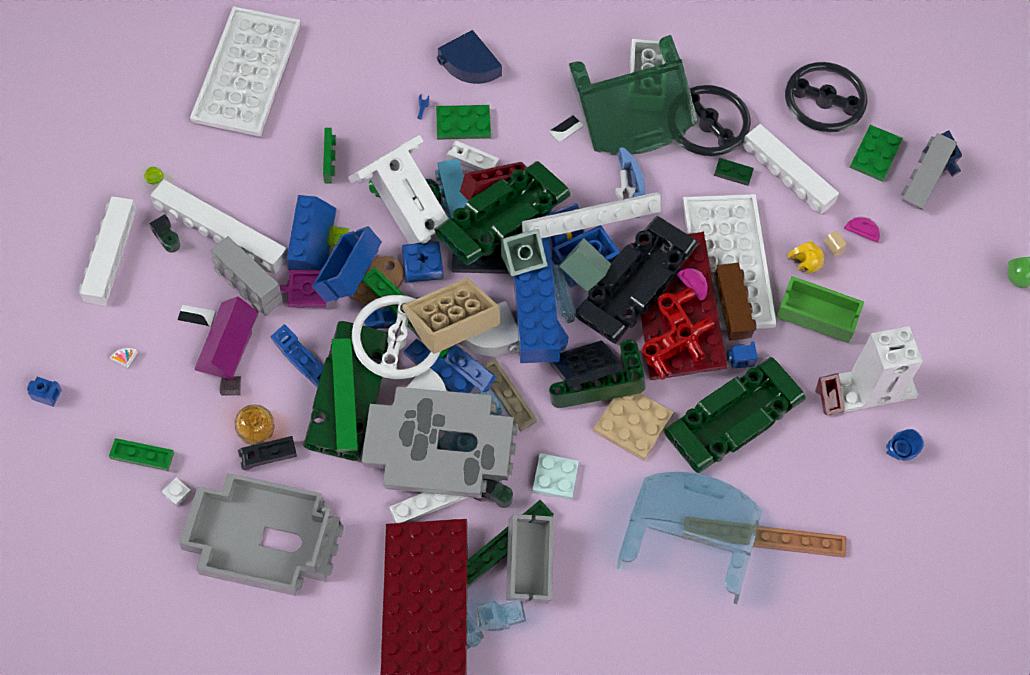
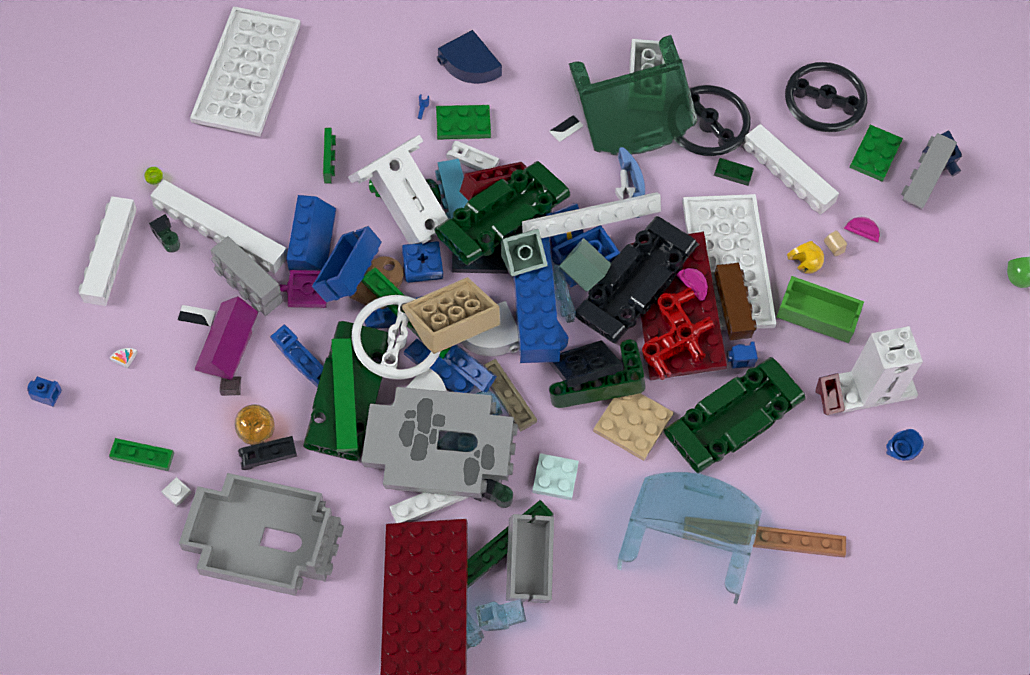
clear neon green plate [327,226,349,246] -> none

